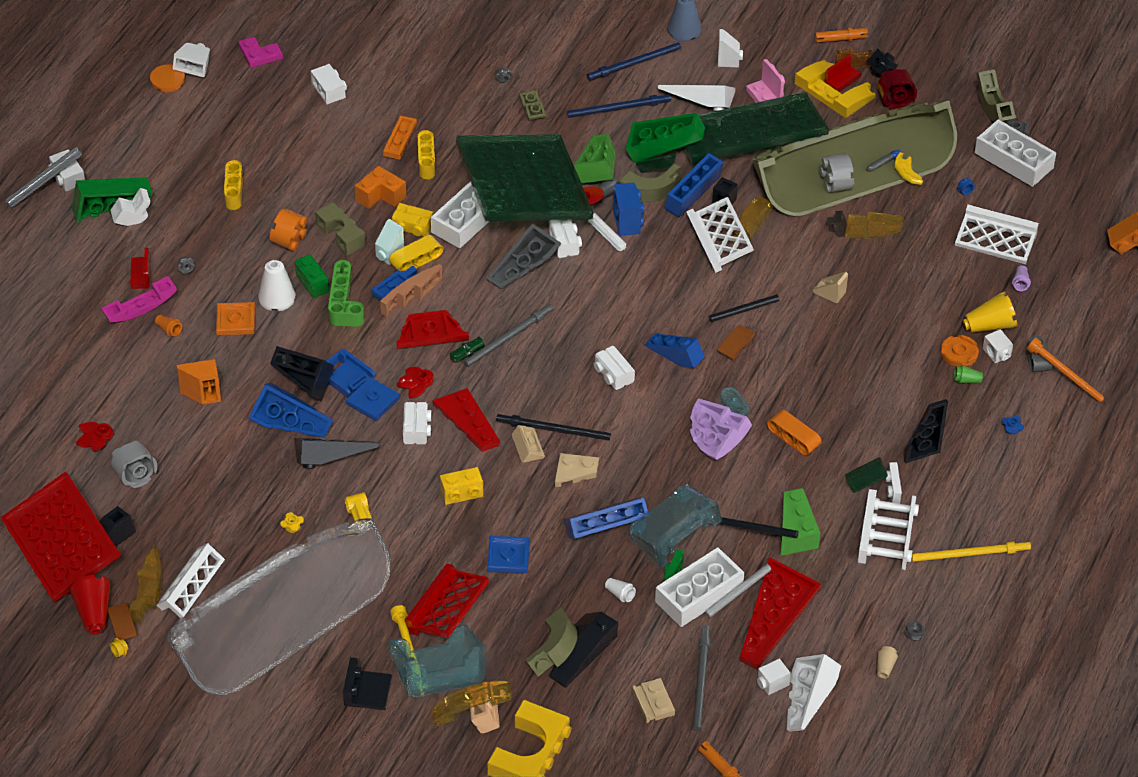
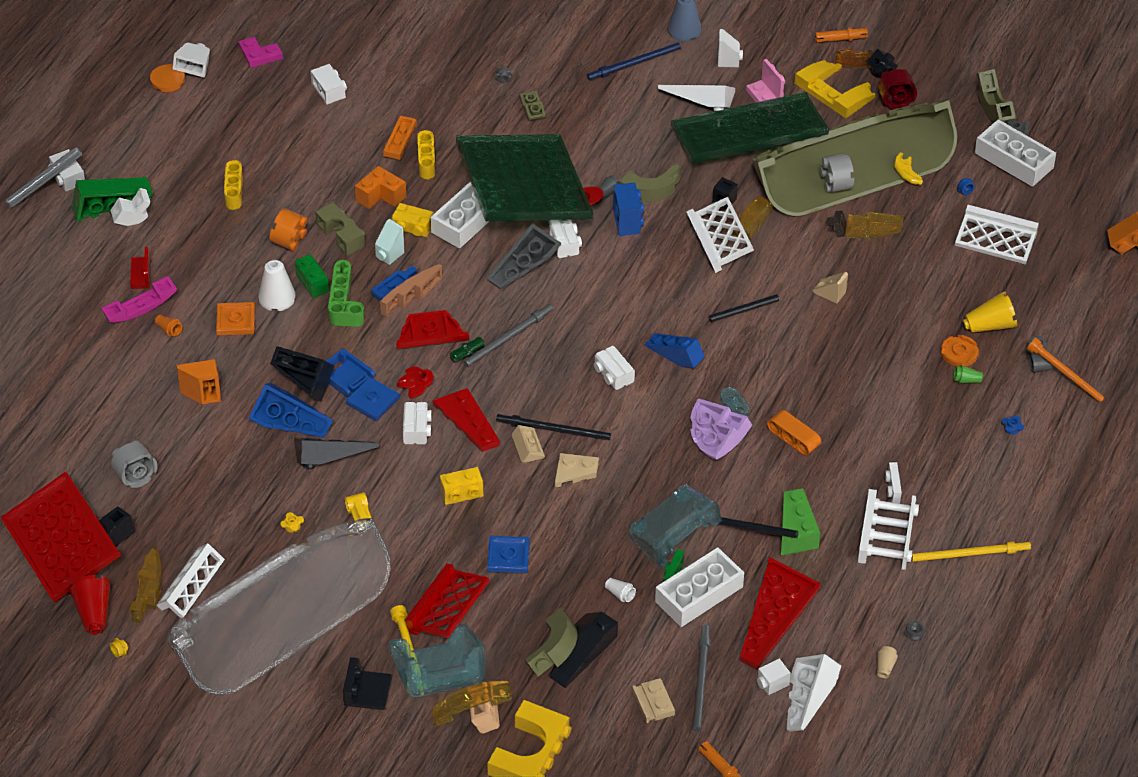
red plate [76,422,113,451] -> none
dark orange slope [107,603,137,640] -> none
flat silver plate [177,256,195,274] -> none
yellow beam [389,235,443,271] -> none
blue brick [564,497,649,538] -> none
dark blue bar [567,94,671,118] -> none
bright green wedge [574,134,616,183] -> none
white axle [588,213,626,251] -> none
green wedge [625,113,705,163] -> none
clear green slope [636,153,676,173] -> none
blue brick [665,153,723,218] -> none
light grey bar [705,564,772,618] -> none
dark orange slope [717,325,756,361] -> none
red panel [825,54,861,92] -> none
clear green slope [845,457,888,493] -> none
dark grey piece [867,150,902,171] -> none
black wedge [904,399,948,464] -> none
white brick [983,329,1013,363] -> none
lavender cone [1012,266,1031,291] -> none

